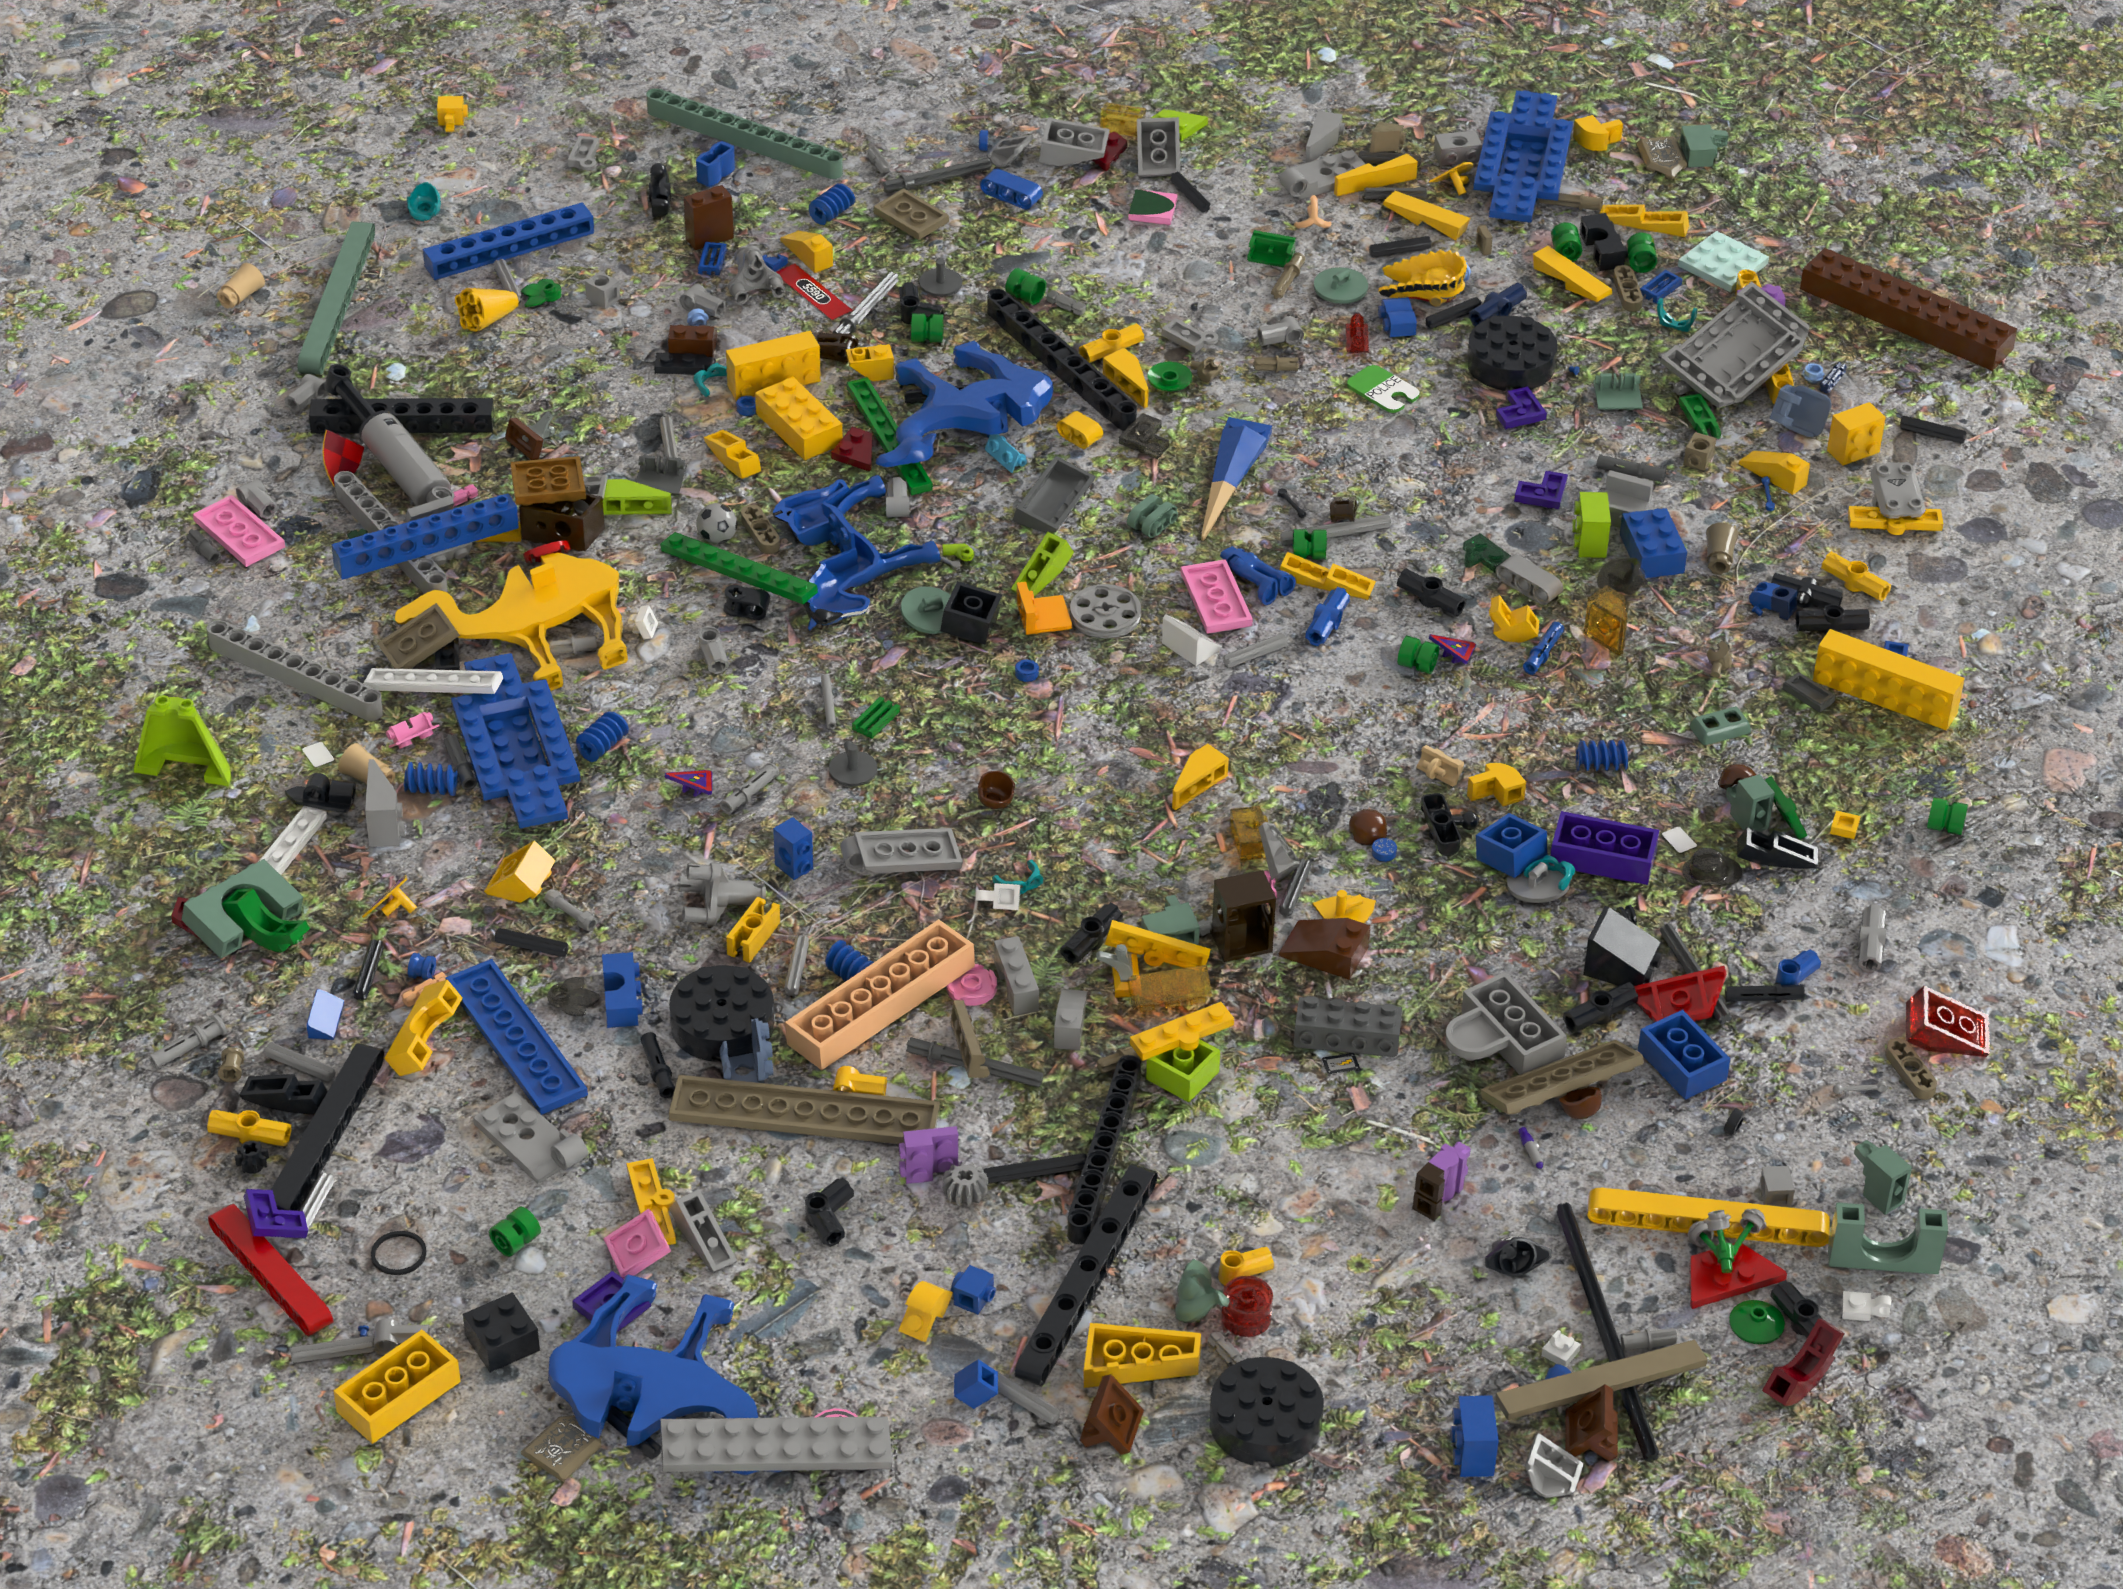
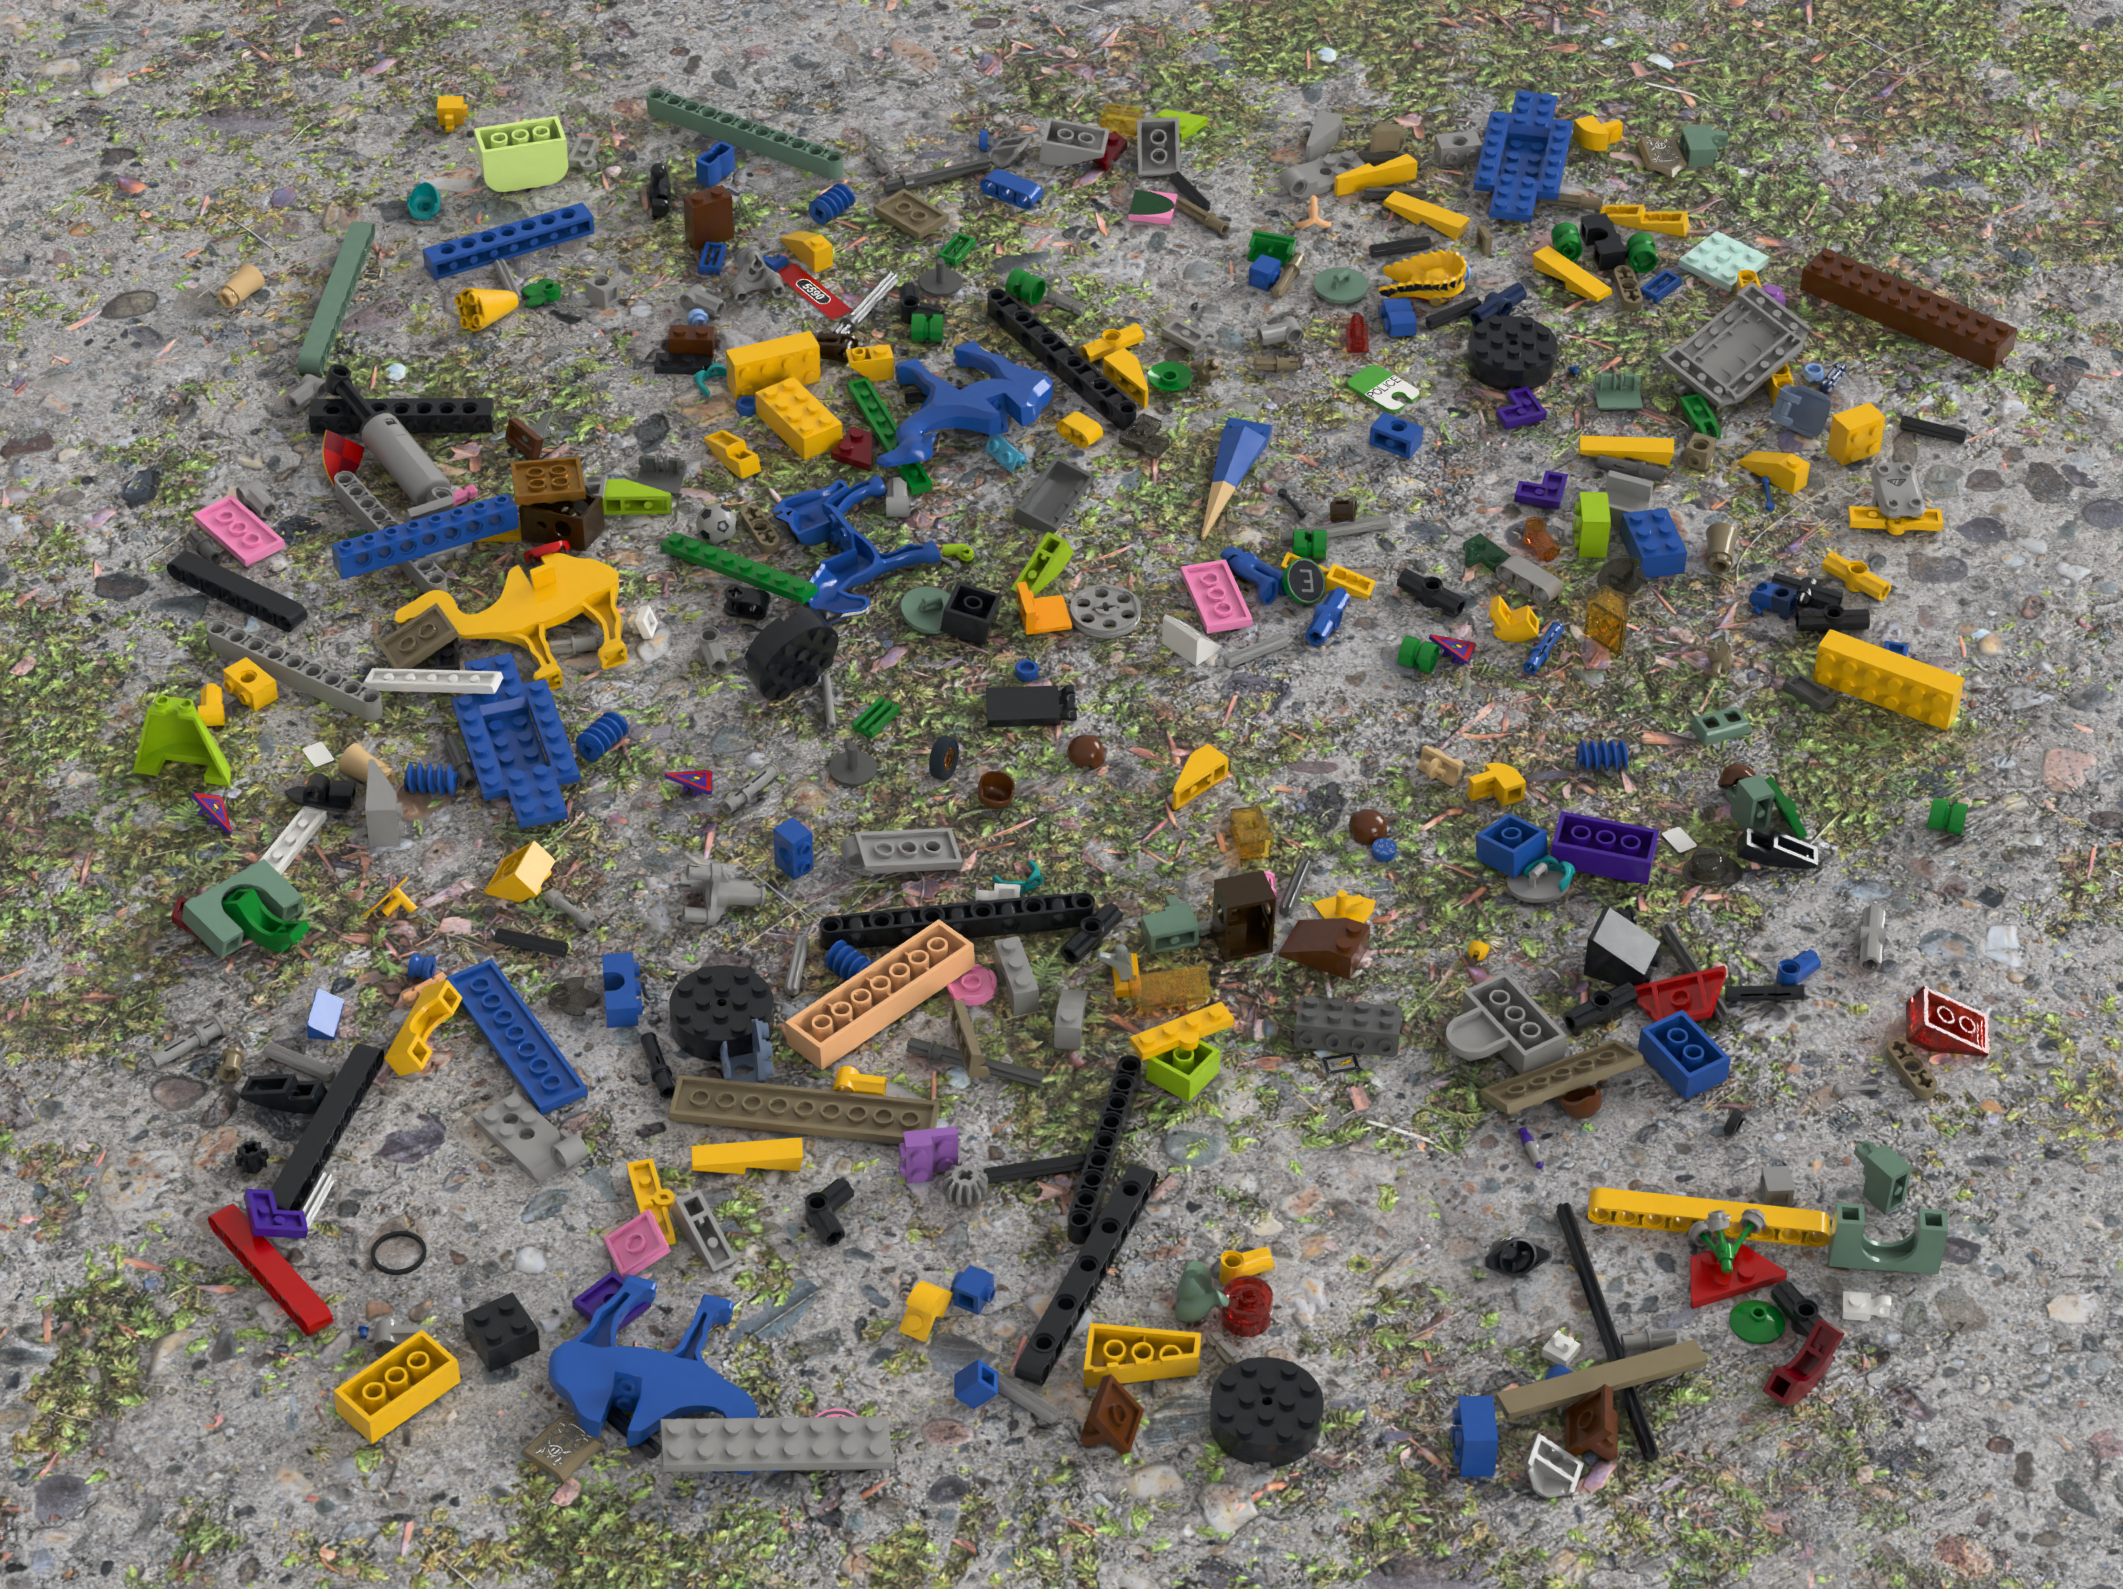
yellow piece [207,1110,292,1147] -> none
light grey axle [290,1336,374,1363] -> none
black axle [353,939,384,1000] -> none
bright pink hinge [386,712,439,749] -> none
green wheel [489,1206,541,1257] -> none
light grey axle [659,416,678,458] -> none
yellow piece [726,897,780,963] -> none
dark tan axle [1097,1048,1147,1074] -> none
yellow hinge [1105,920,1211,973] -> none
sand green brick [1127,494,1178,538] -> none
light grey slope [1259,822,1301,881] -> none
hips [1412,1142,1471,1222] -> none
black piece [1421,793,1479,856] -> none
yellow shield [1429,162,1474,196] -> none
teal cap [1657,298,1698,332] -> none
yellow plate [1830,811,1861,839] -> none
none -> black beam [166,550,308,633]
none -> dark purple piece [191,792,232,834]
none -> yellow piece [198,683,225,727]
none -> yellow brick [223,657,278,711]
none -> yellowish green brick [474,116,568,192]
none -> yellow slope [691,1137,803,1175]
none -> black piece [743,607,838,701]
none -> black beam [819,892,1095,950]
none -> black bush [929,736,959,780]
none -> green tile [937,233,976,268]
none -> black tile [986,685,1077,728]
none -> reddish brown hair [1066,735,1106,769]
none -> dark tan axle [1176,198,1230,235]
none -> blue brick [1248,254,1281,292]
none -> black tile [1282,558,1326,605]
none -> blue brick [1369,412,1423,459]
none -> yellow hinge [1467,940,1490,961]
none -> clear orange piece [1523,517,1560,563]
none -> yellow slope [1579,435,1674,466]

